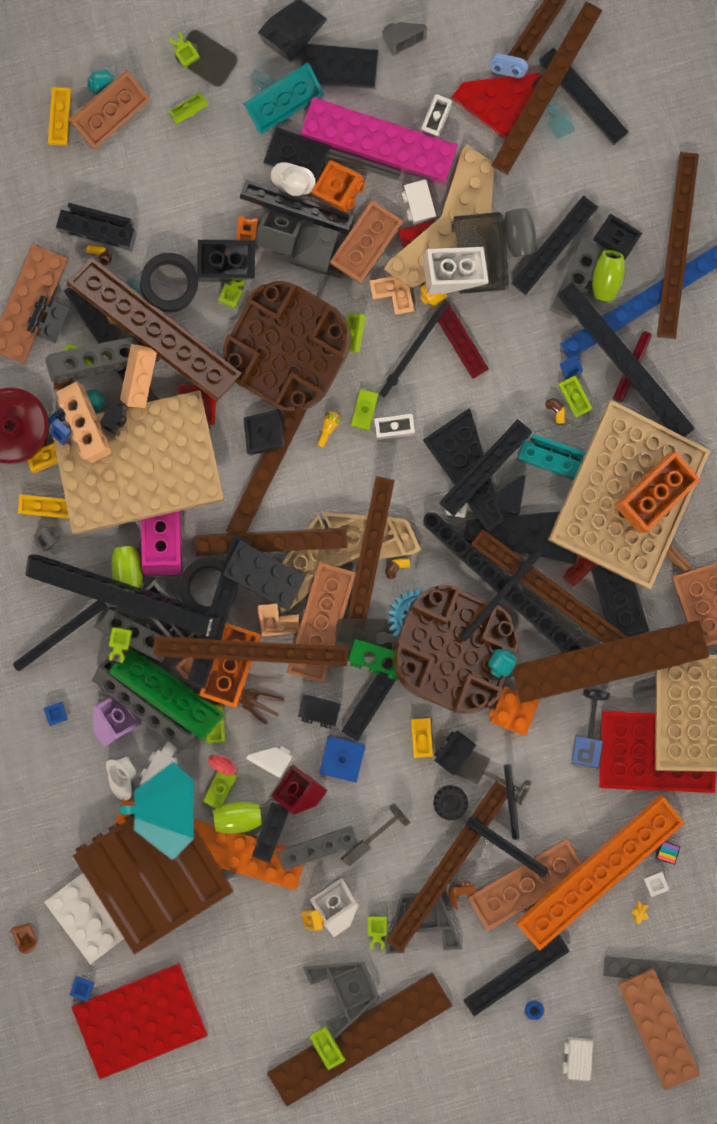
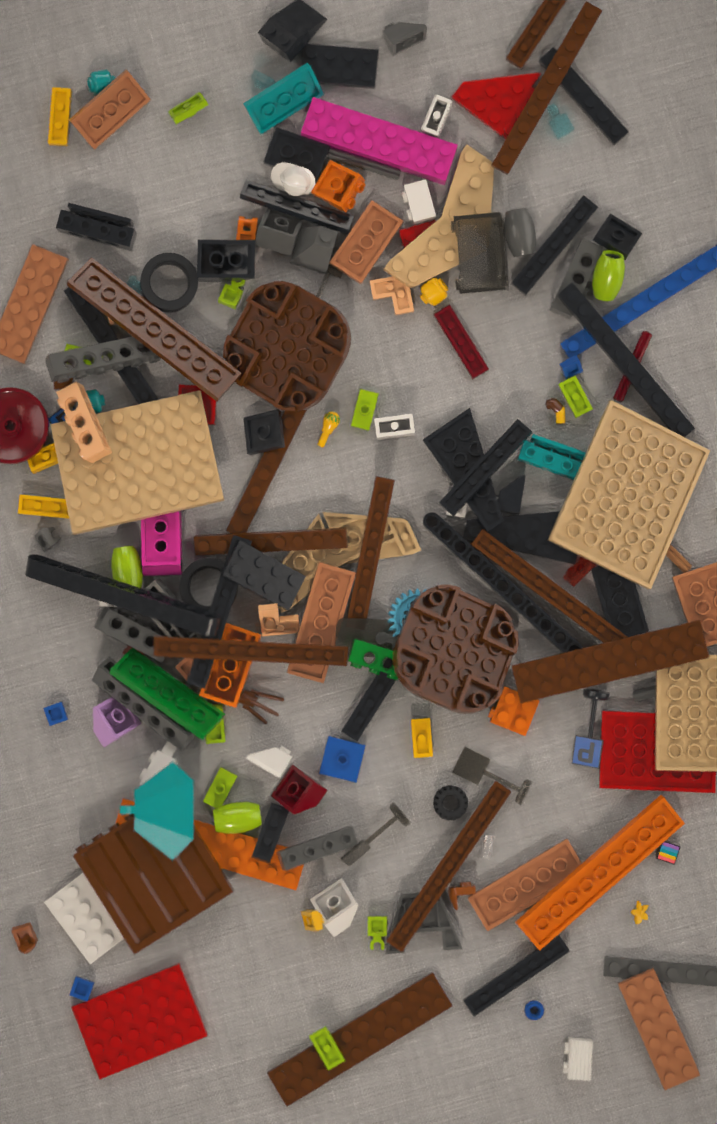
black axle [13,600,107,671] -> none
black plate [26,295,70,343] -> none
blue plate [50,419,71,446] -> none
arm [87,244,112,265] -> none
black brick [99,403,128,436] -> none
white piece [106,757,136,801] -> none
lime plate [109,627,132,663] -> none
light nougat brick [120,344,157,408] -> none
lime plate [169,32,200,68] -> none
clear smoke piece [175,30,238,87] -> none
coral gear [208,754,237,775] -> none
black slope [298,694,341,729] -> none
dark grey wing [303,962,380,1039] -> none
lime plate [347,314,366,353] -> none
black bar [379,299,450,398] -> none
arm [385,558,410,579] -> none
white slope [423,247,489,294] -> none
black bracket [434,730,477,776] -> none
black bar [459,550,541,642] -> none
black axle [465,816,549,877] -> none
teal head [488,648,517,678] -> none
light blue plate [490,54,528,78] -> none
black piece [504,764,520,840] -> none
orange brick [614,451,701,533] -> none
white plate [643,871,669,897] -> none
reddish brown plate [656,152,699,340] -> none

